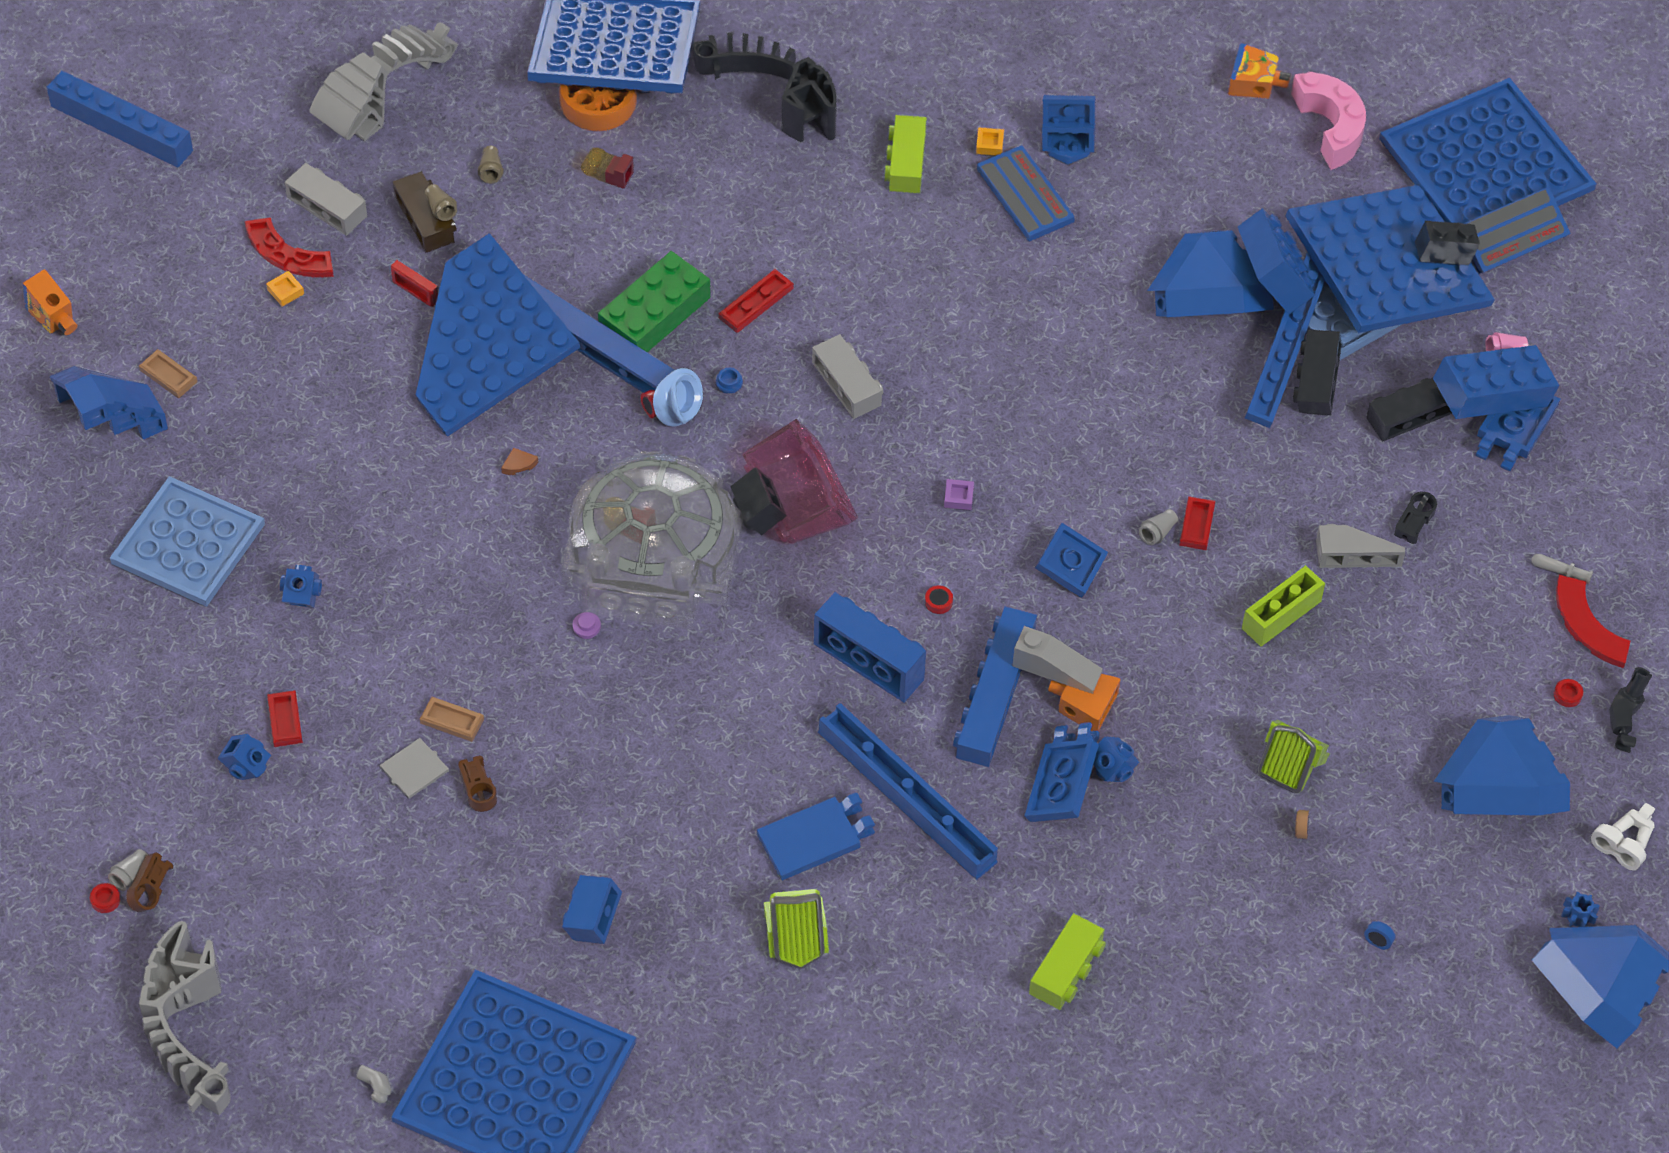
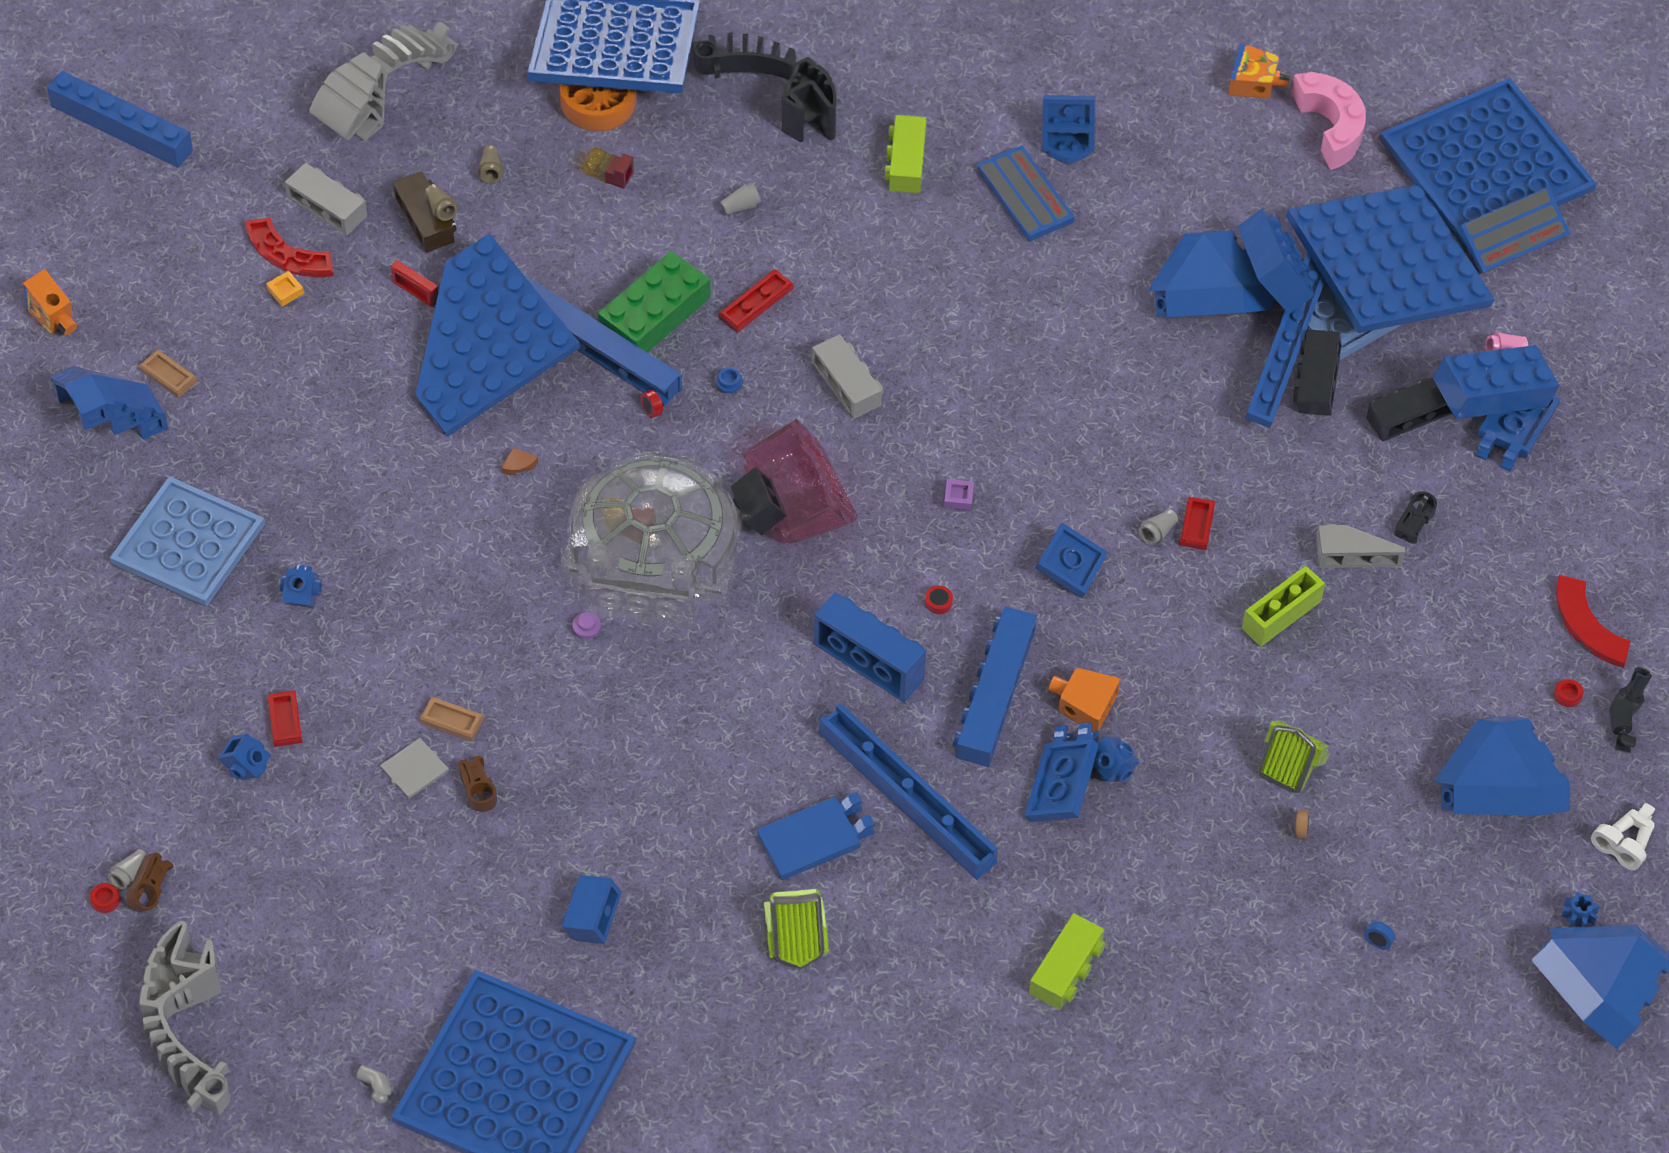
light blue piece [653,368,703,427] -> none
light orange plate [976,127,1004,156] -> none
light grey slope [1013,626,1103,694] -> none
black brick [1415,221,1480,265] -> none
light grey piece [1531,554,1593,584] -> none
none -> light grey cone [720,183,761,215]

